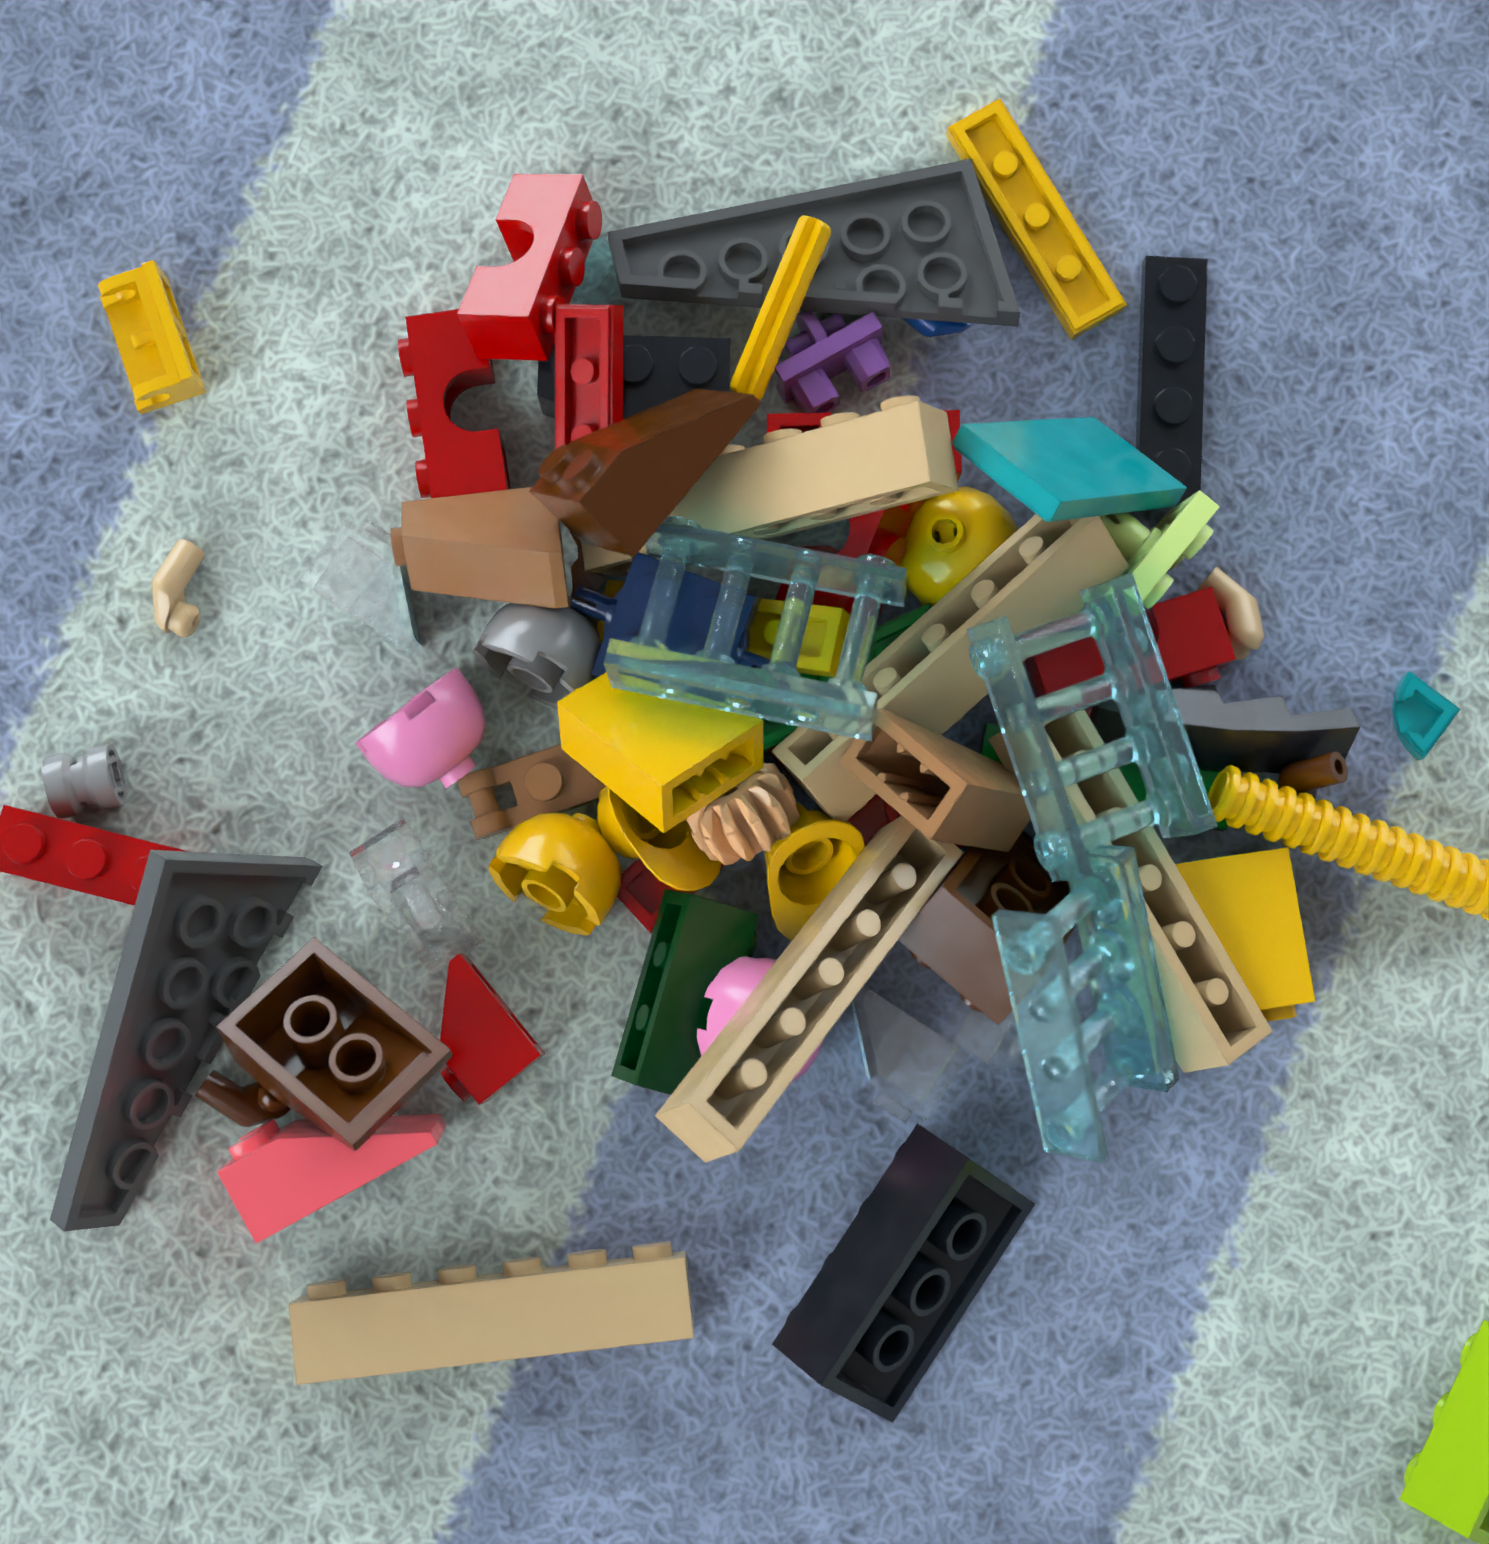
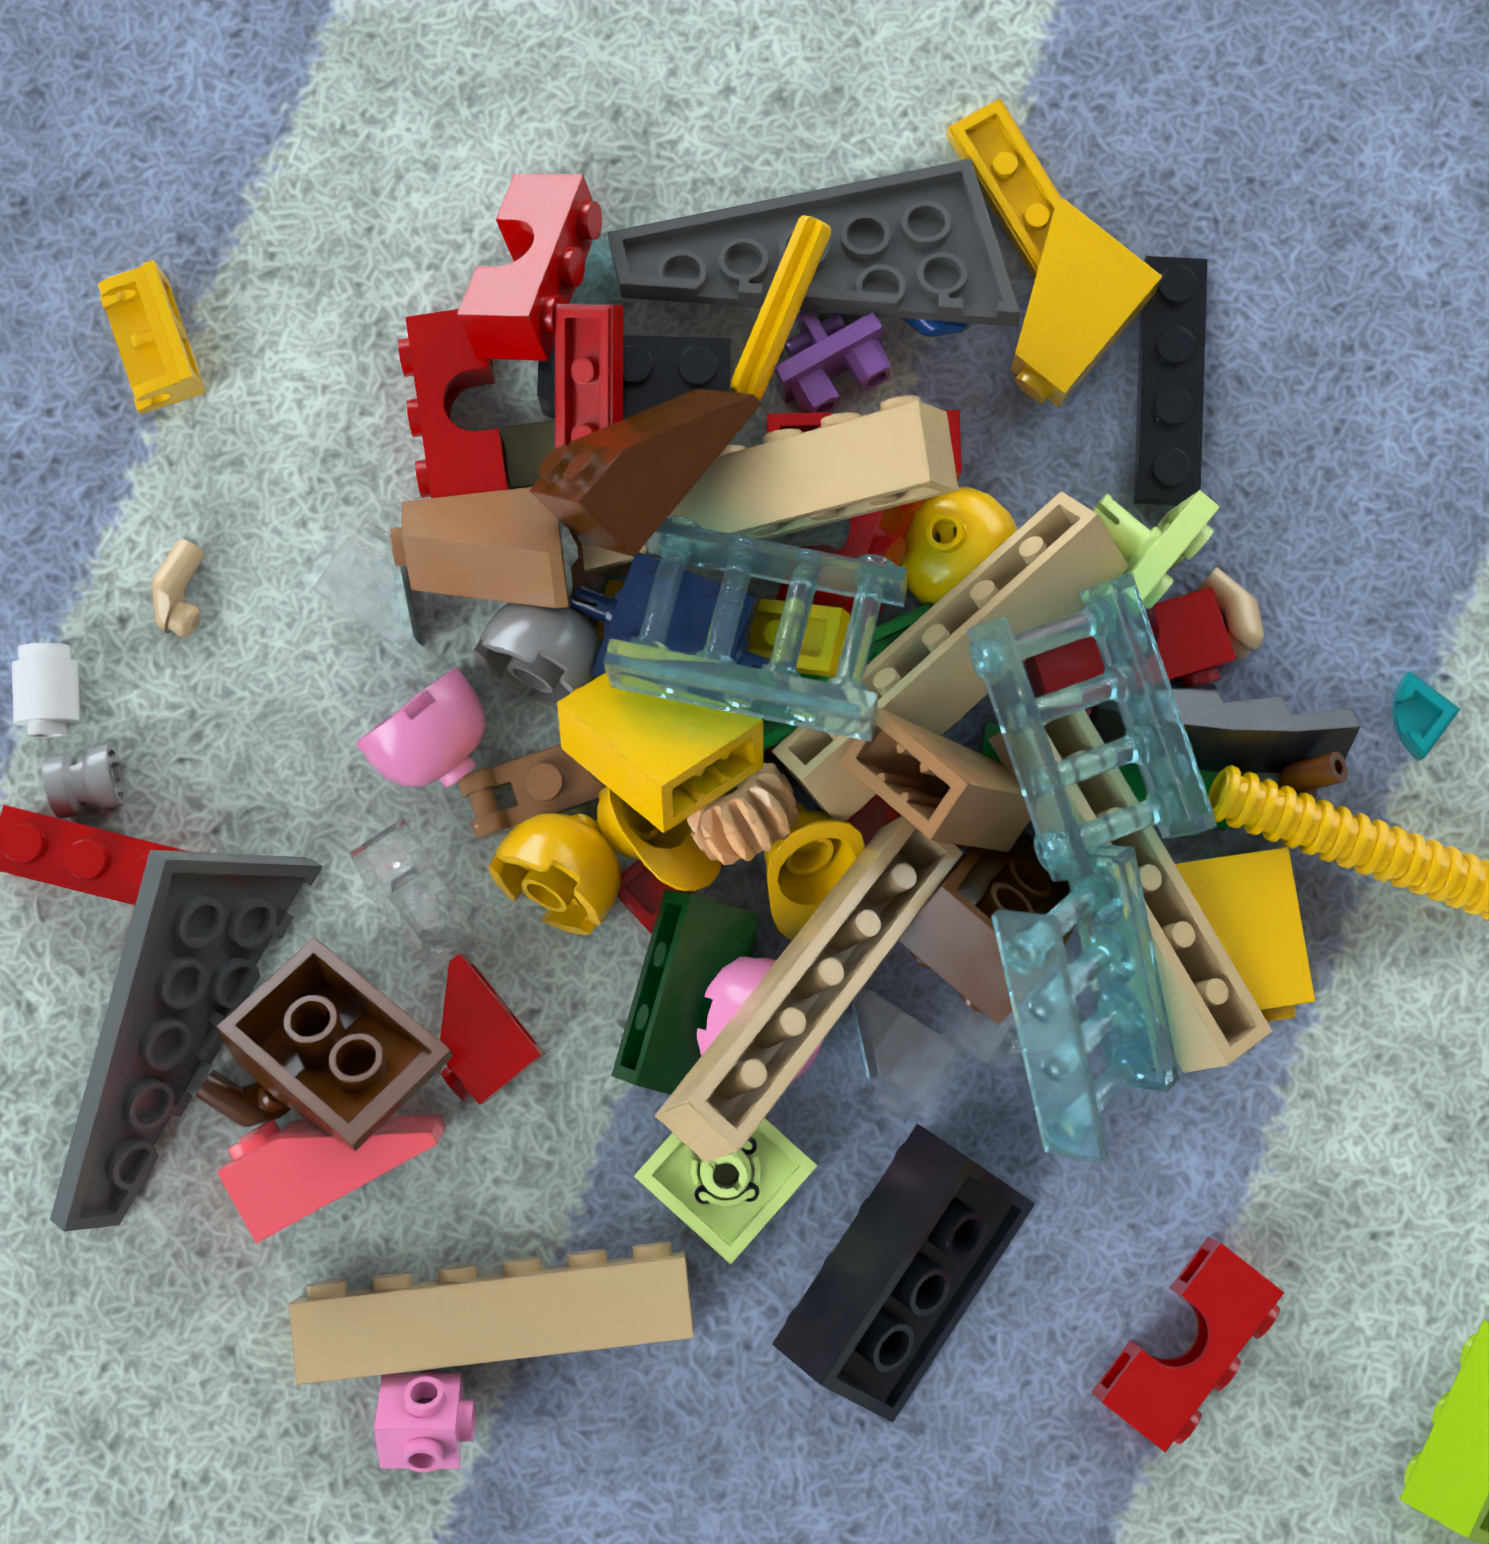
teal tile [951,417,1187,522] -> none
none -> white brick [12,643,80,738]
none -> bright pink brick [374,1370,476,1473]
none -> olive tile [502,420,555,489]
none -> yellowish green plate [634,1117,817,1264]
none -> yellow slope [1011,198,1162,408]
none -> red arch [1092,1237,1285,1453]

